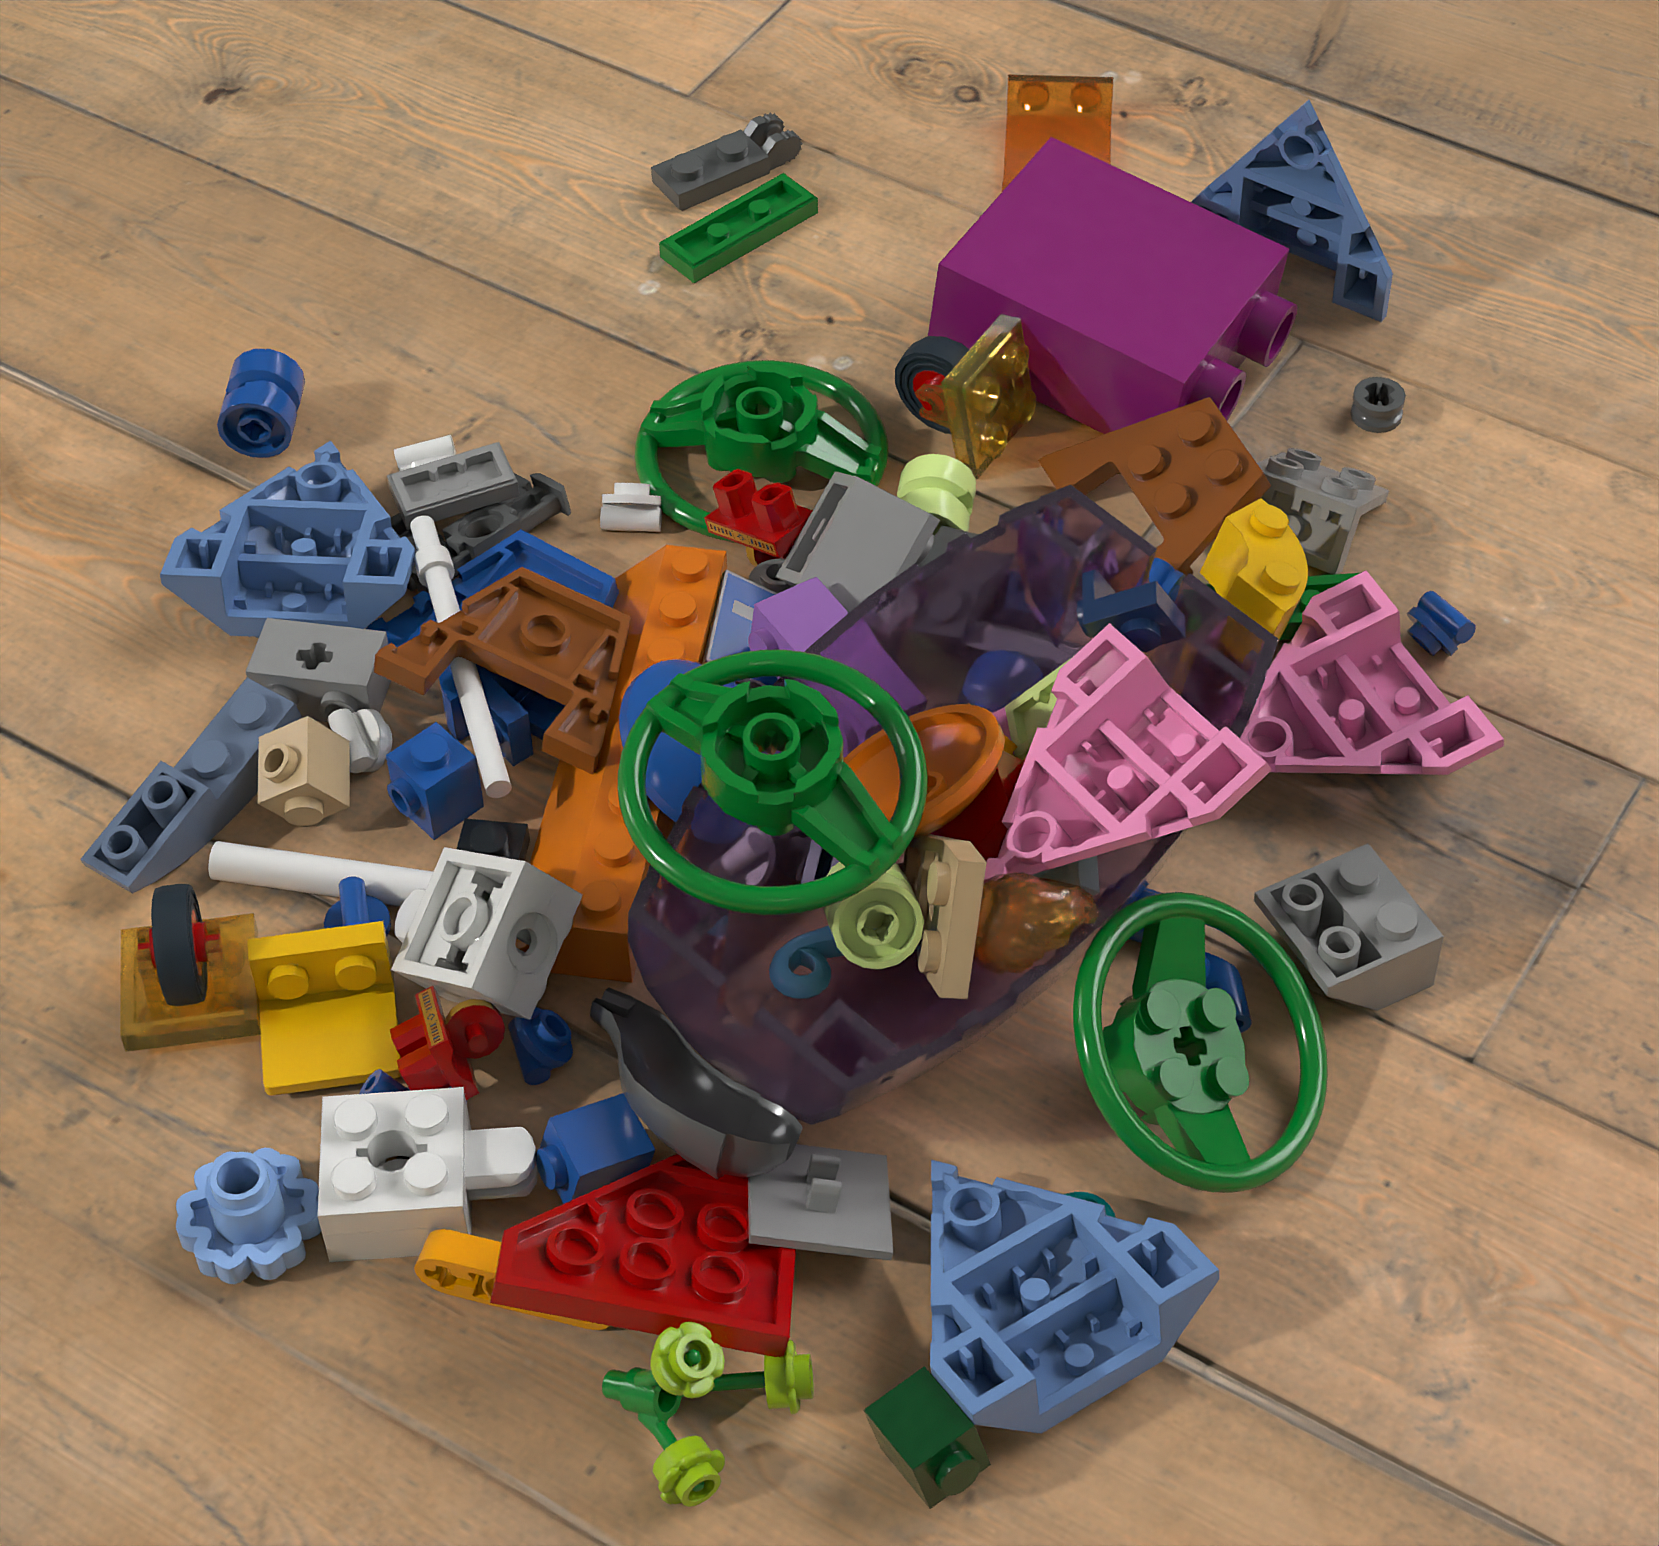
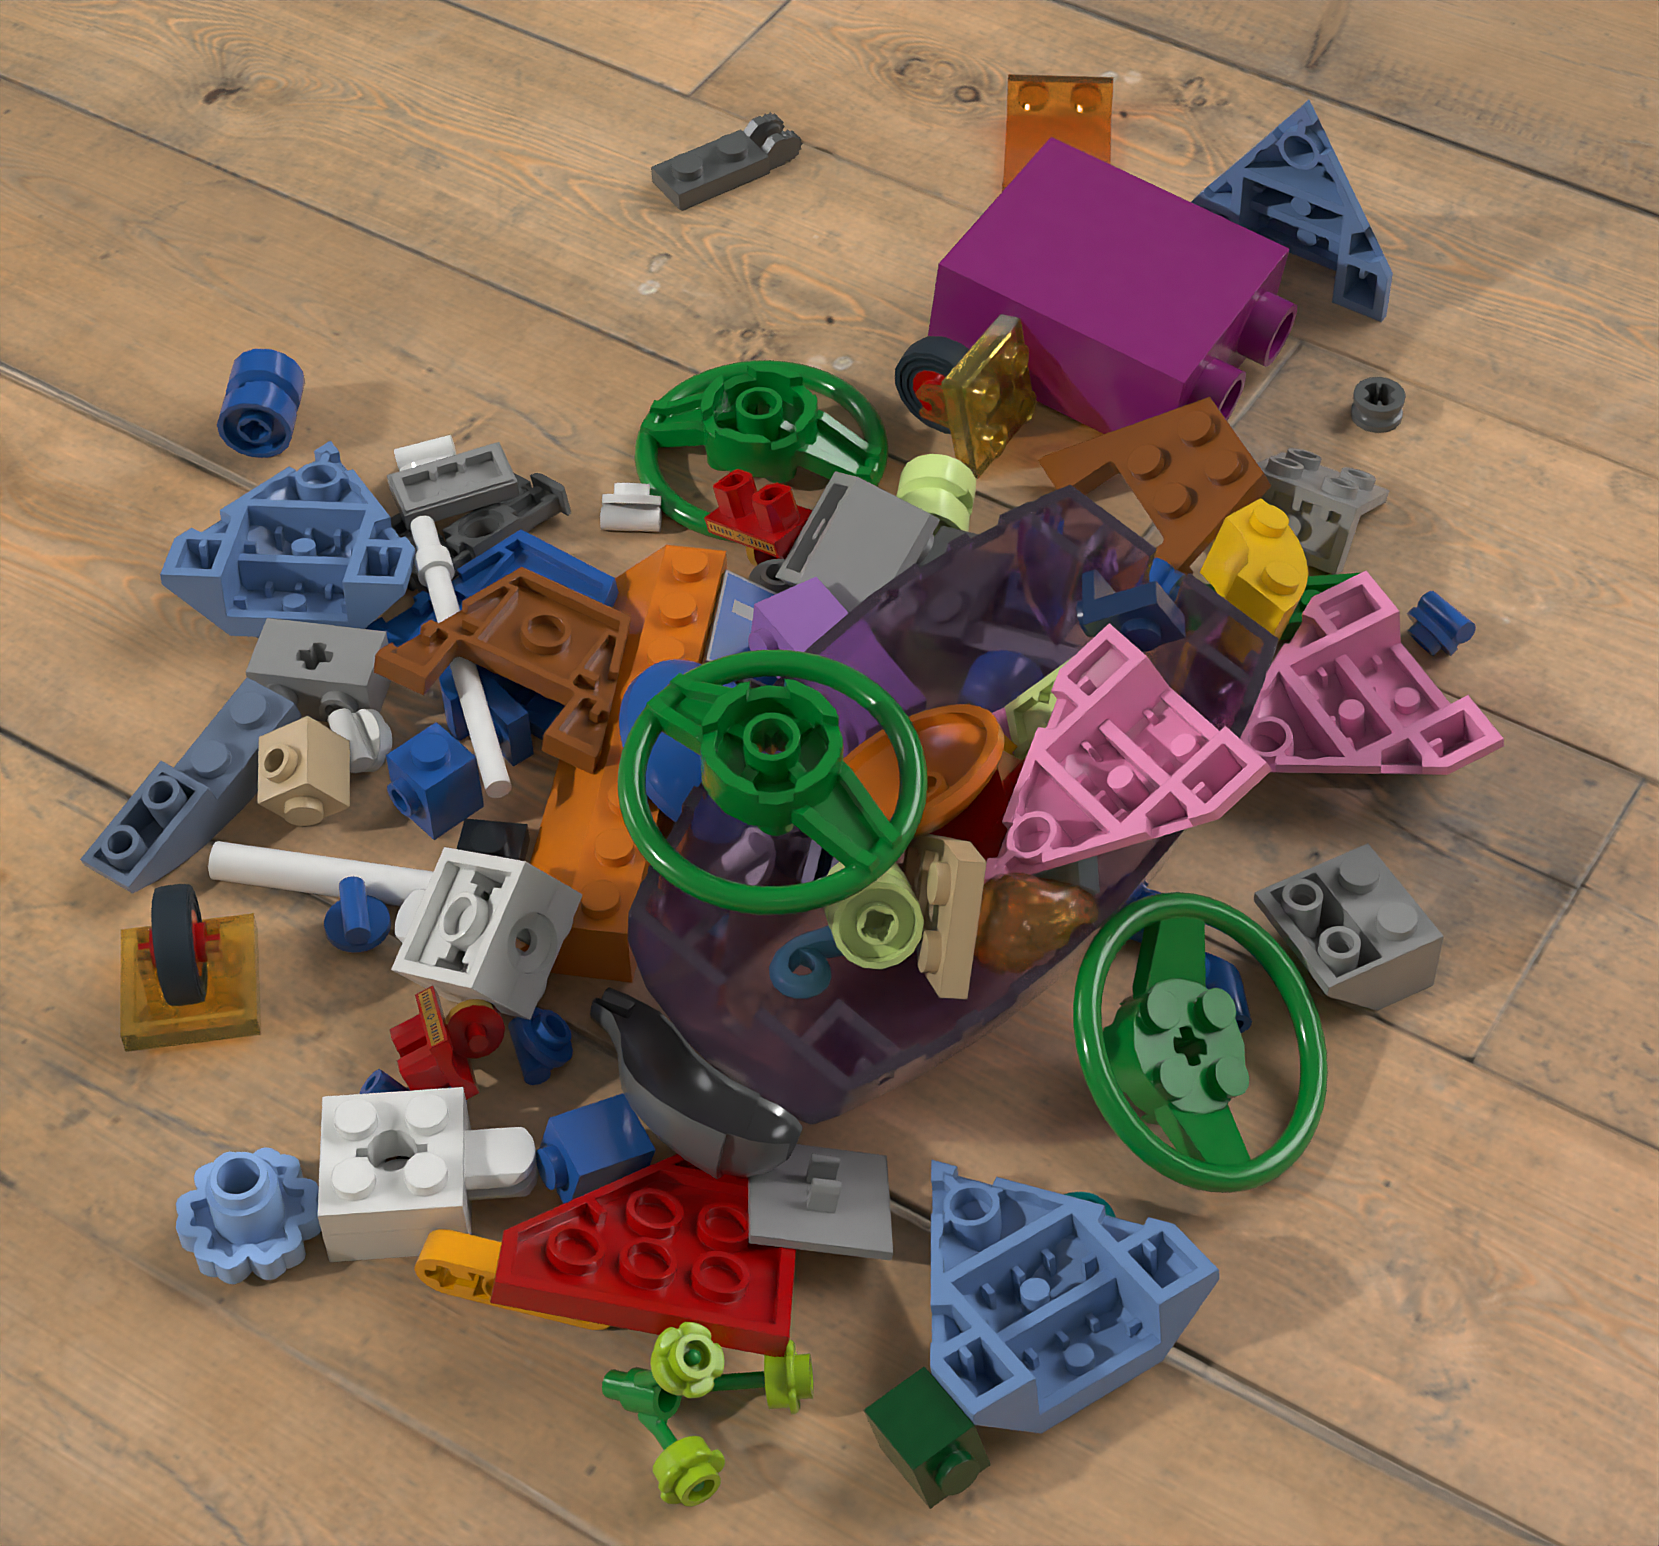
yellow bracket [247,921,401,1096] -> none
green tile [659,173,818,284] -> none

